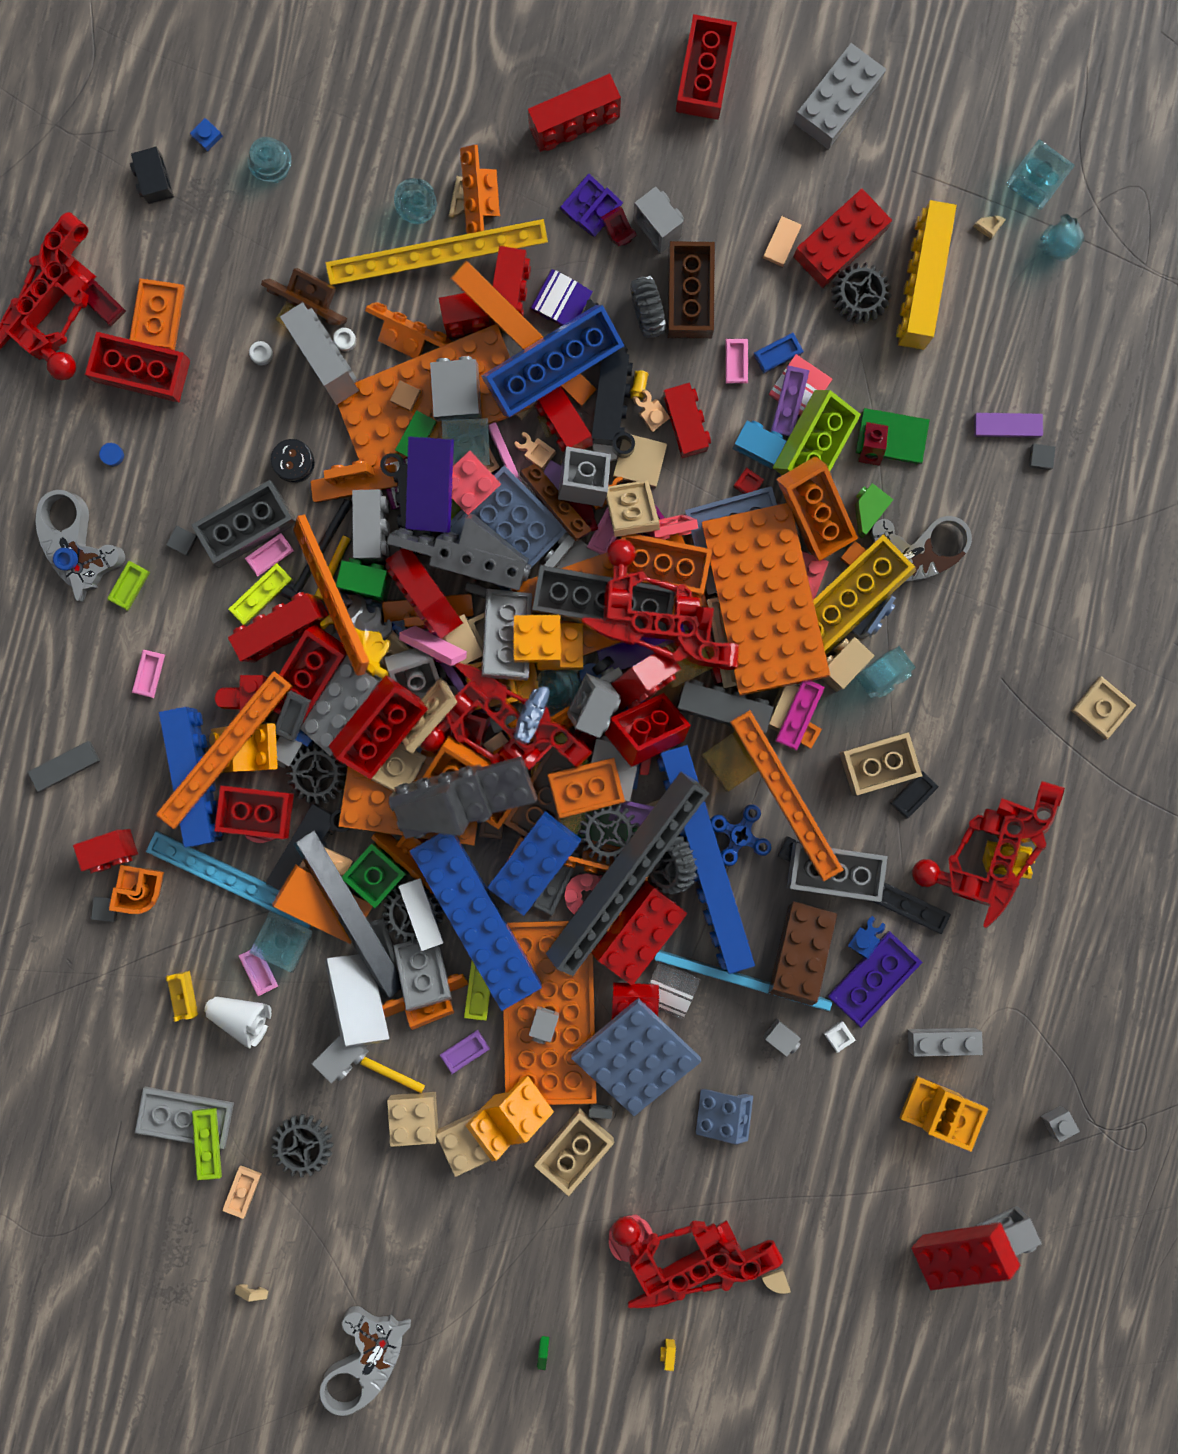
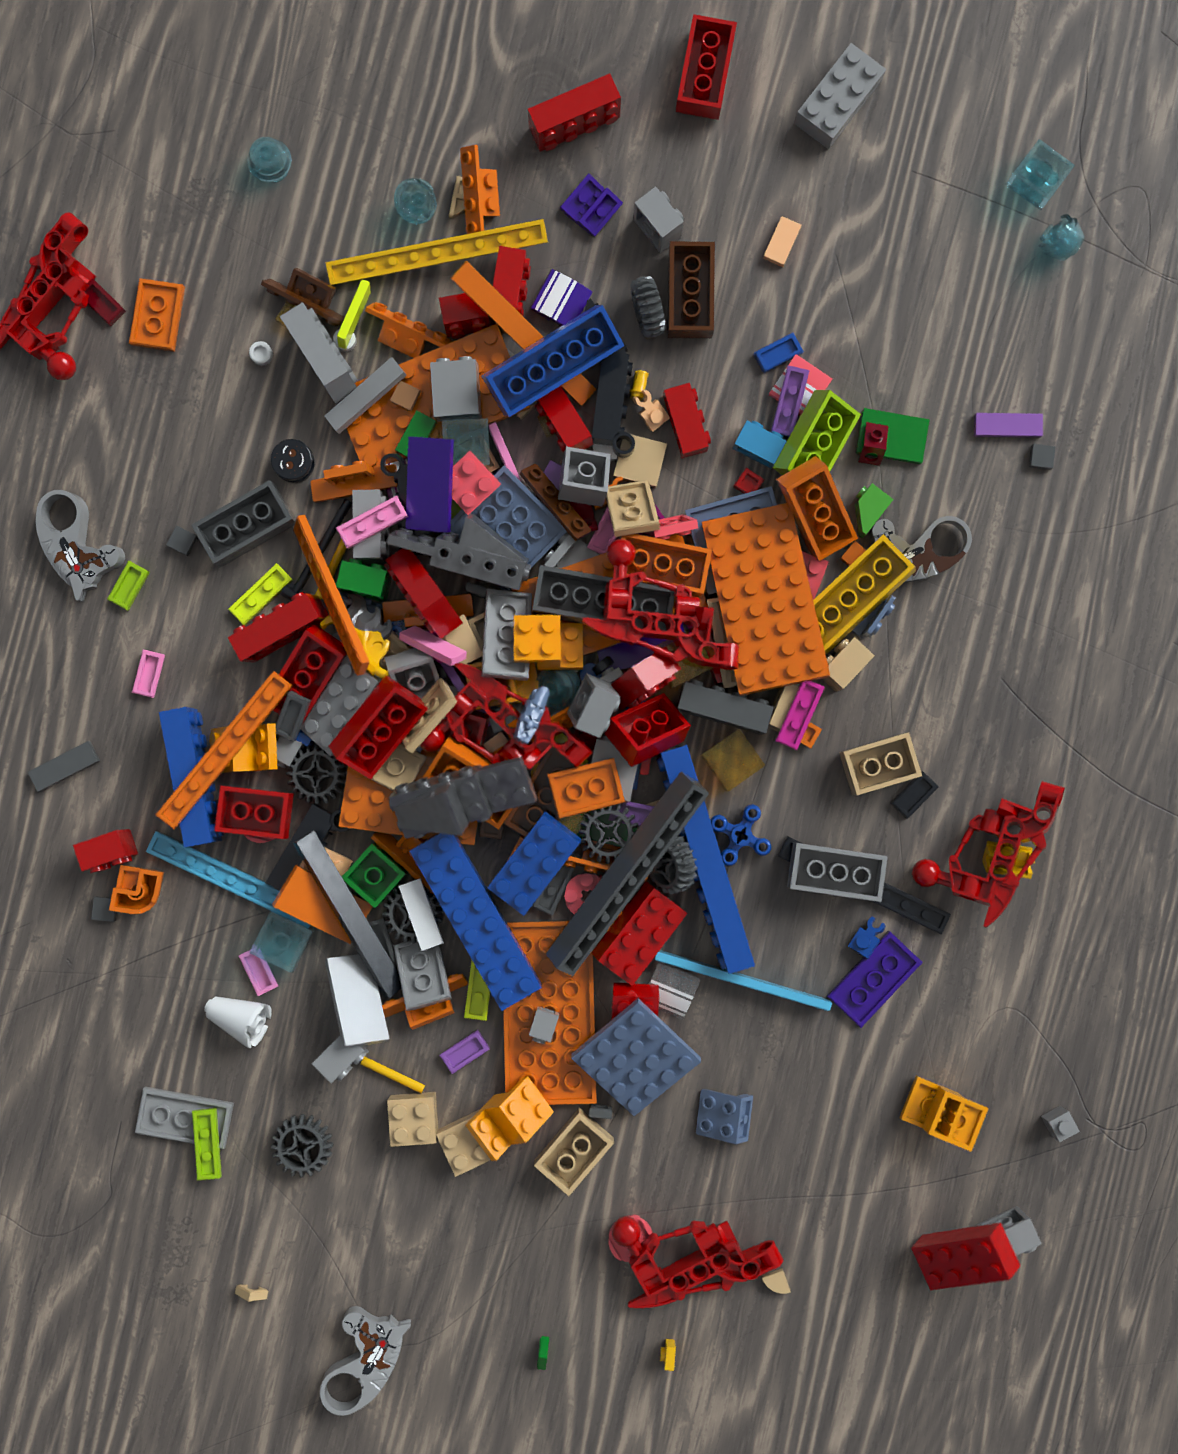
blue tile [53,548,78,571] -> none
red brick [85,332,190,403] -> none
blue tile [99,443,124,466] -> none
black brick [130,147,174,204] -> none
yellow hinge [165,971,198,1022] -> none
blue plate [190,118,223,152] -> none
red brick [215,675,268,722] -> none
light nougat plate [222,1166,262,1219] -> none
bright pink tile [245,533,294,577] -> none
light nougat plate [515,432,556,470] -> none
dark red bracket [600,206,637,246] -> none
bright pink tile [726,339,748,383] -> none
orange tile [730,710,843,882] -> none
light grey brick [763,1018,801,1056] -> none
reddish brown brick [768,901,837,1006] -> none
red brick [793,188,892,288] -> none
white tile [823,1021,856,1053] -> none
dark grey gear [831,262,892,324] -> none
clear light blue brick [855,646,916,698] -> none
yellow brick [896,200,957,350] -> none
light grey brick [908,1028,983,1056] -> none
tan tile [973,216,1006,239] -> none
tan tile [1071,676,1136,740] -> none
none -> light grey tile [324,357,407,434]
none -> bright pink tile [336,495,408,549]
none -> neon yellow tile [337,279,371,349]

